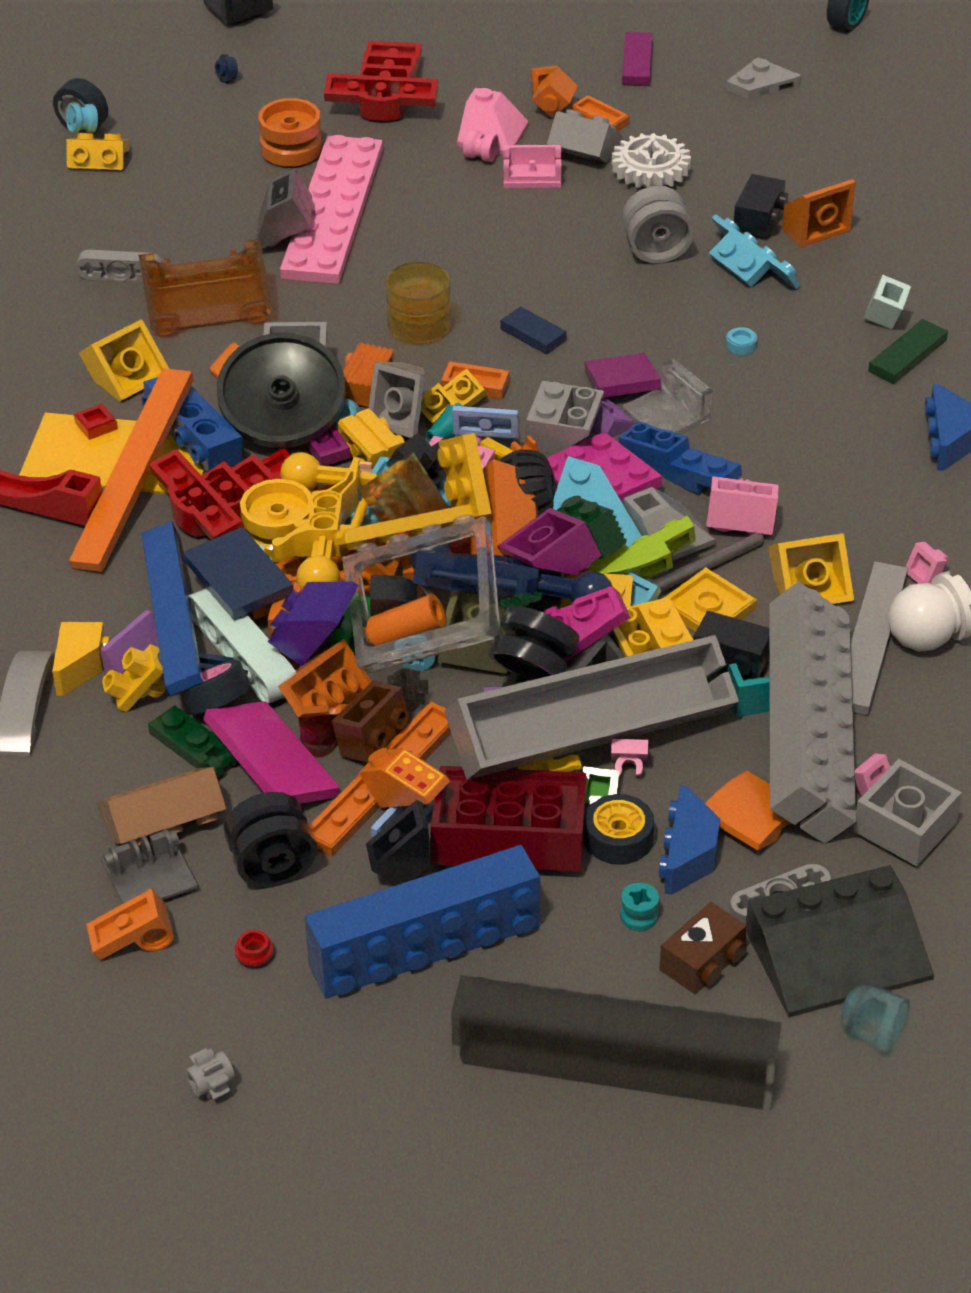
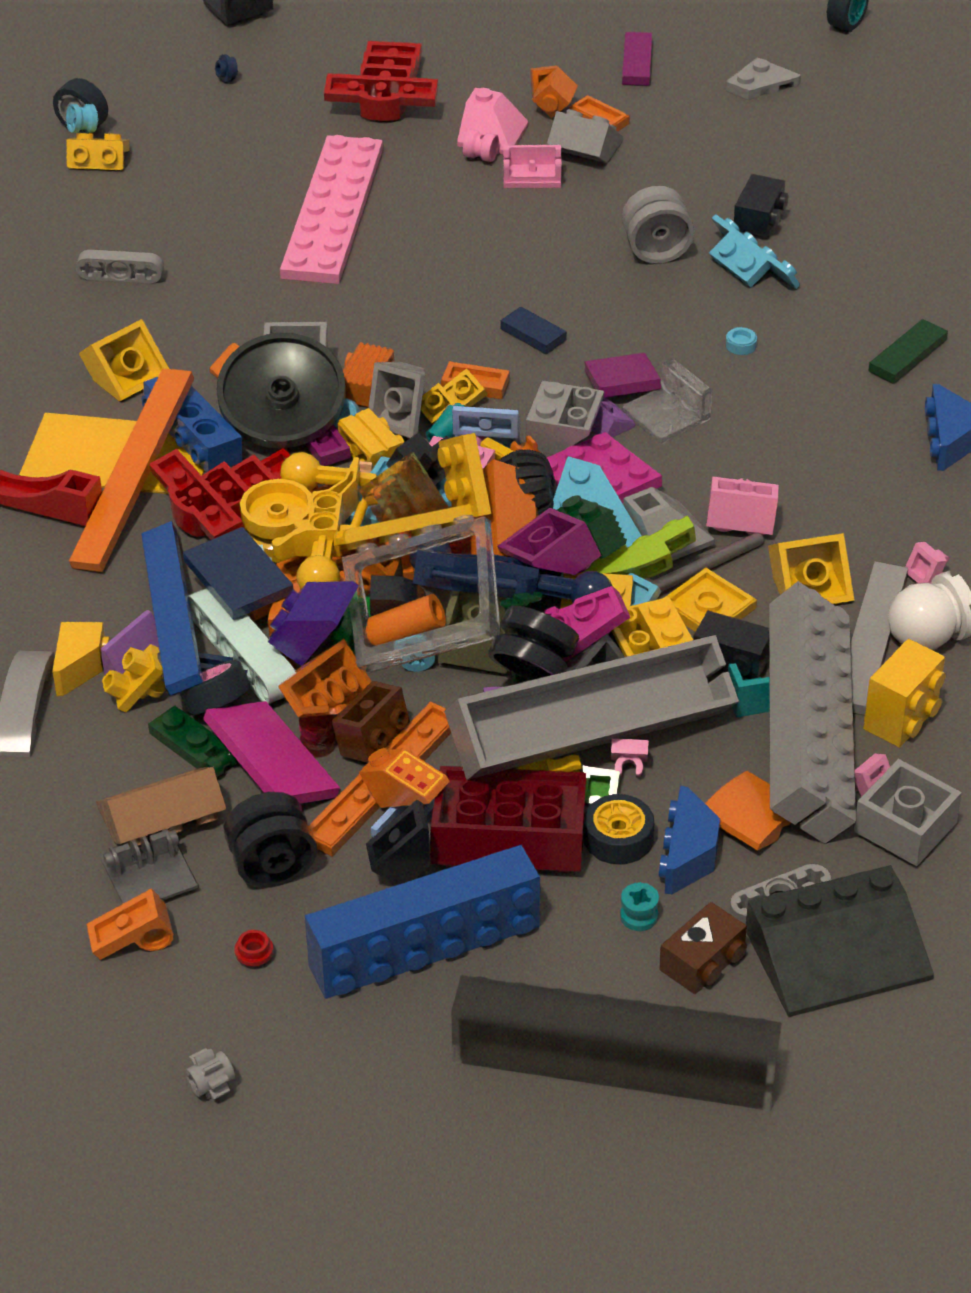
red tile [74,404,118,440] -> none
clear orange windscreen [139,239,272,335] -> none
flat silver slope [256,169,312,250] -> none
orange wheel [258,98,322,166] -> none
clear yellow wheel [385,262,451,343] -> none
clear smoke gear [388,668,429,712] -> none
white gear [611,133,691,188] -> none
blue slope [618,422,742,494] -> none
orange slope [782,179,856,248] -> none
clear light blue helmet [840,983,910,1054] -> none
light aqua brick [864,275,911,329] -> none
none -> yellow brick [863,638,946,748]

